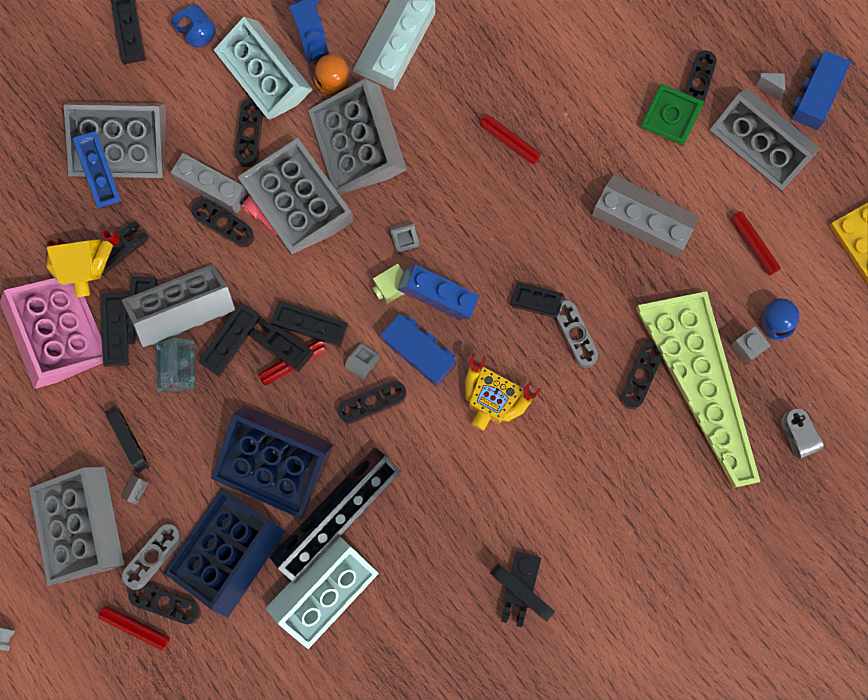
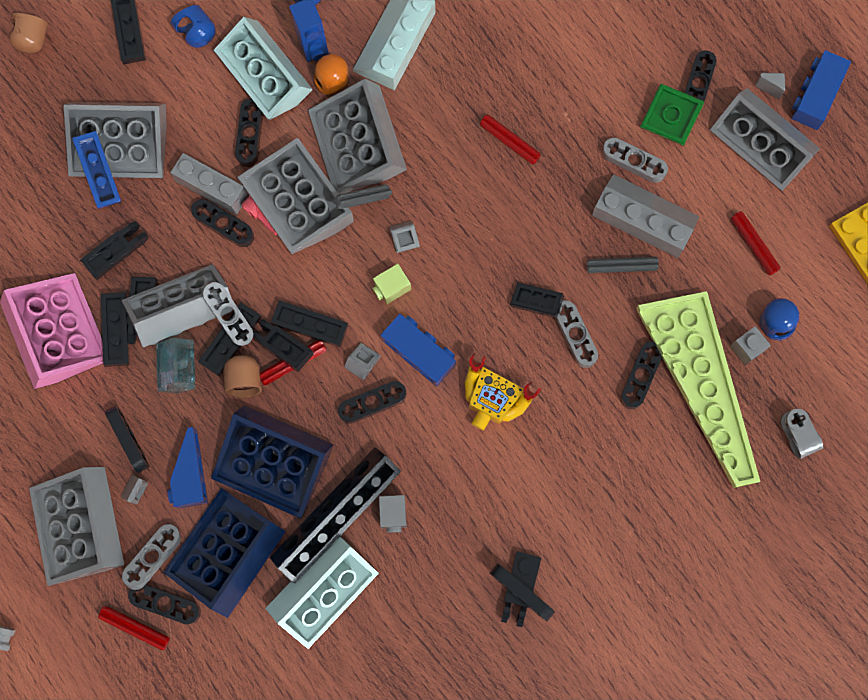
yellow torso [46,230,120,297] -> none
blue brick [396,264,479,320] -> none
none -> nougat helmet [10,13,48,54]
none -> blue slope [167,427,208,509]
none -> light grey beam [201,281,253,346]
none -> nougat helmet [223,355,262,398]
none -> dark grey axle [333,185,392,209]
none -> light grey brick [379,495,407,533]
none -> dark grey axle [586,257,659,273]
none -> light grey beam [602,138,668,183]

